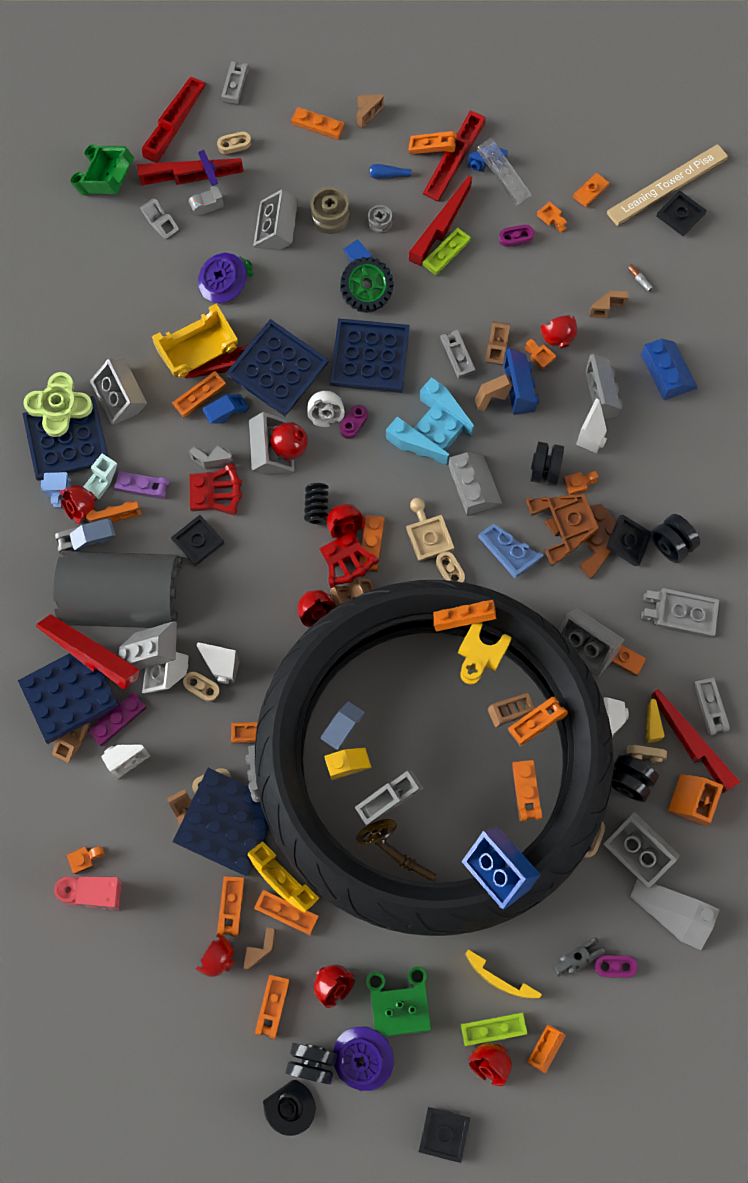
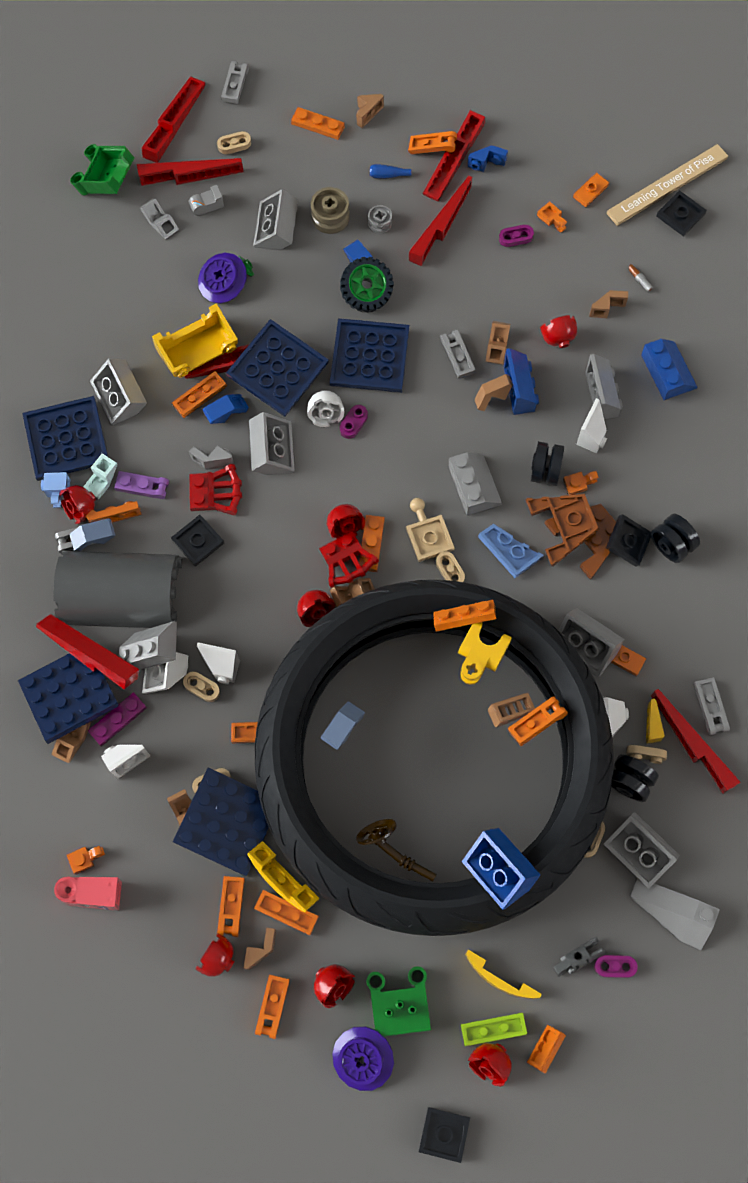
yellowish green plant [24,372,93,437] -> none
dark purple plate [198,150,218,186] -> none
light grey plate [245,745,260,802] -> none
black hat [263,1080,316,1136] -> none
red cylinder [270,422,308,461] -> none
black wheel [285,1043,338,1085] -> none
black piece [304,483,329,525] -> none
yellow slope [324,748,372,781] -> none
light grey slope [355,771,423,825] -> none
medium azure wedge [386,377,474,465] -> none
lime plate [423,227,471,275] -> none
clear plate [477,137,532,206] -> none
orange plate [512,760,542,822] -> none
orange plate [524,339,556,370] -> none
light grey tile [641,588,719,638] -> none
orange slope [667,774,724,827] -> none

